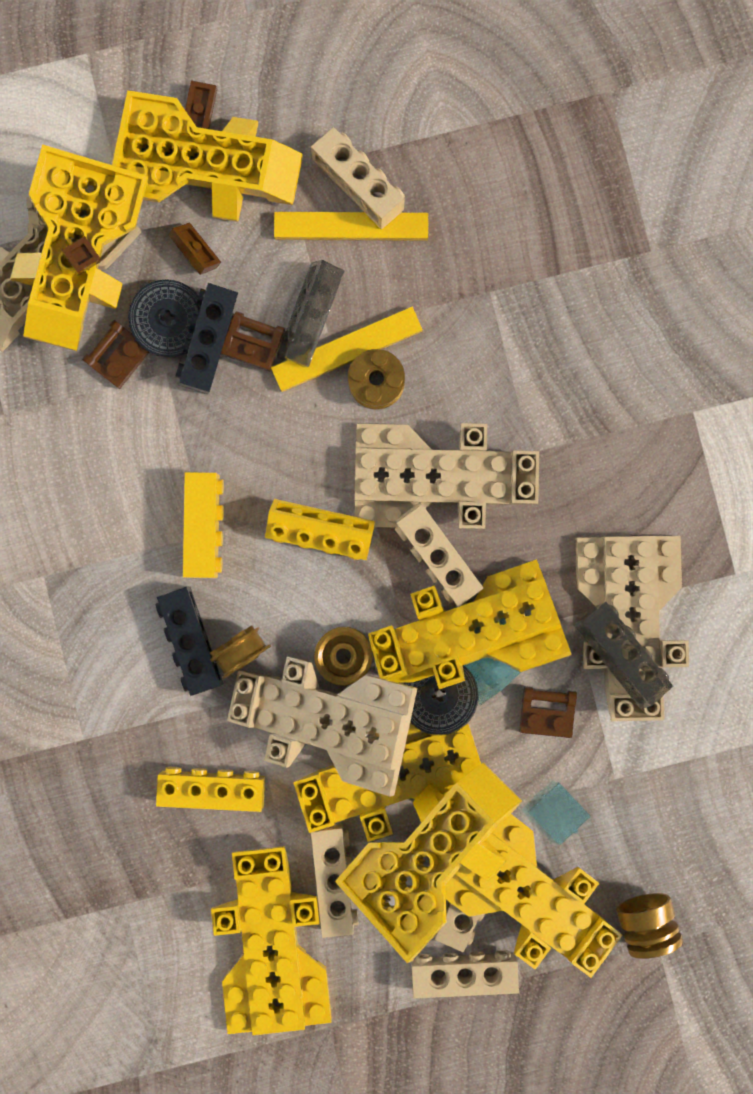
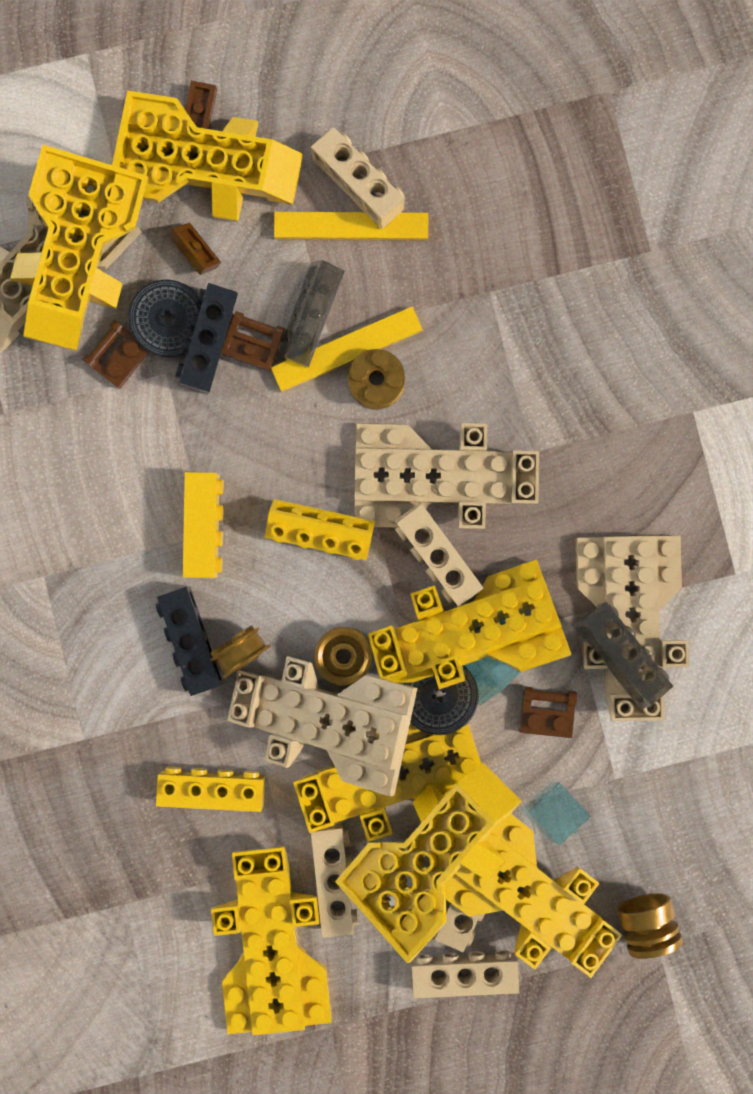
reddish brown plate [62,236,101,276] -> none

